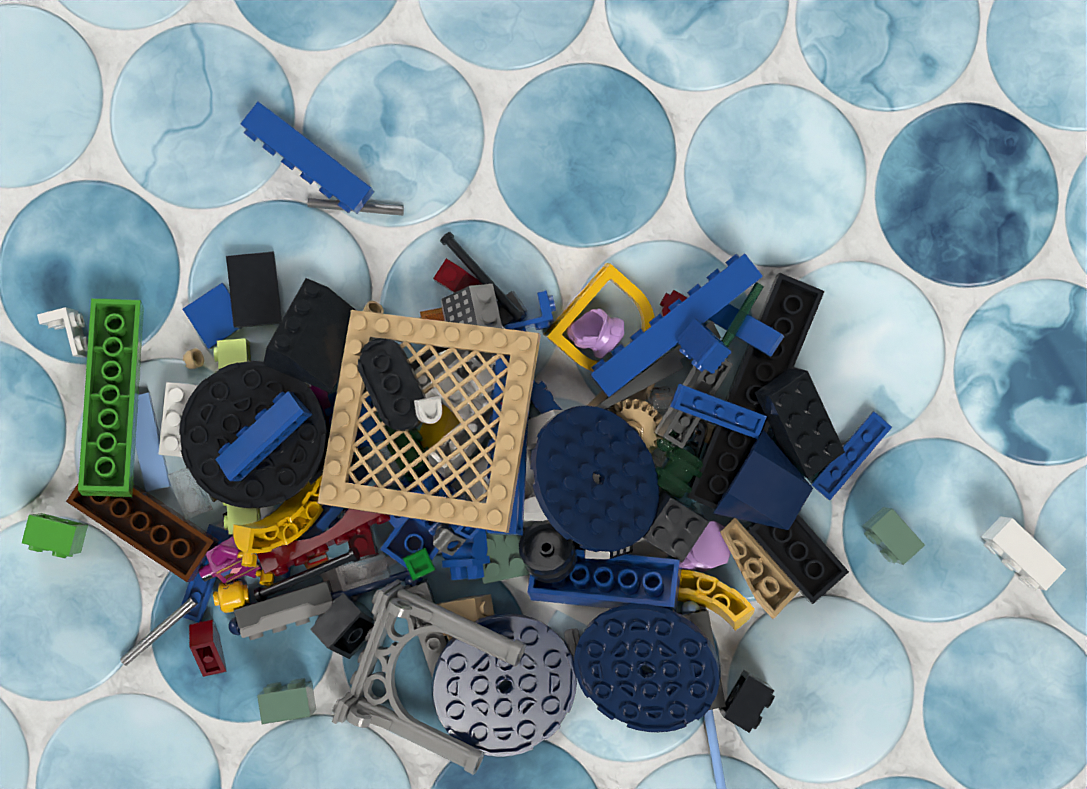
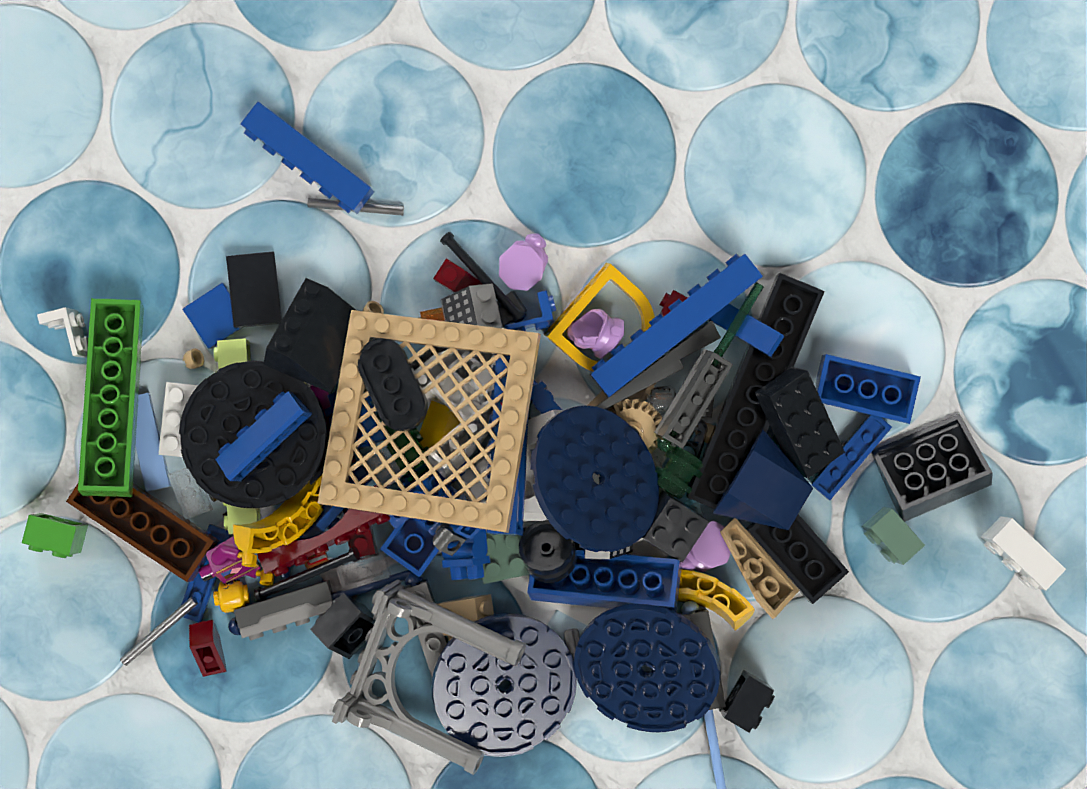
sand green brick [257,678,316,724] -> none
green tile [403,548,436,581] -> none
white tile [414,396,442,424] -> none
blue plate [670,384,767,439] -> none
blue brick [676,318,731,374] -> none
none -> lavender piece [499,234,548,291]
none -> blue slope [816,354,921,424]
none -> black slope [871,414,993,522]

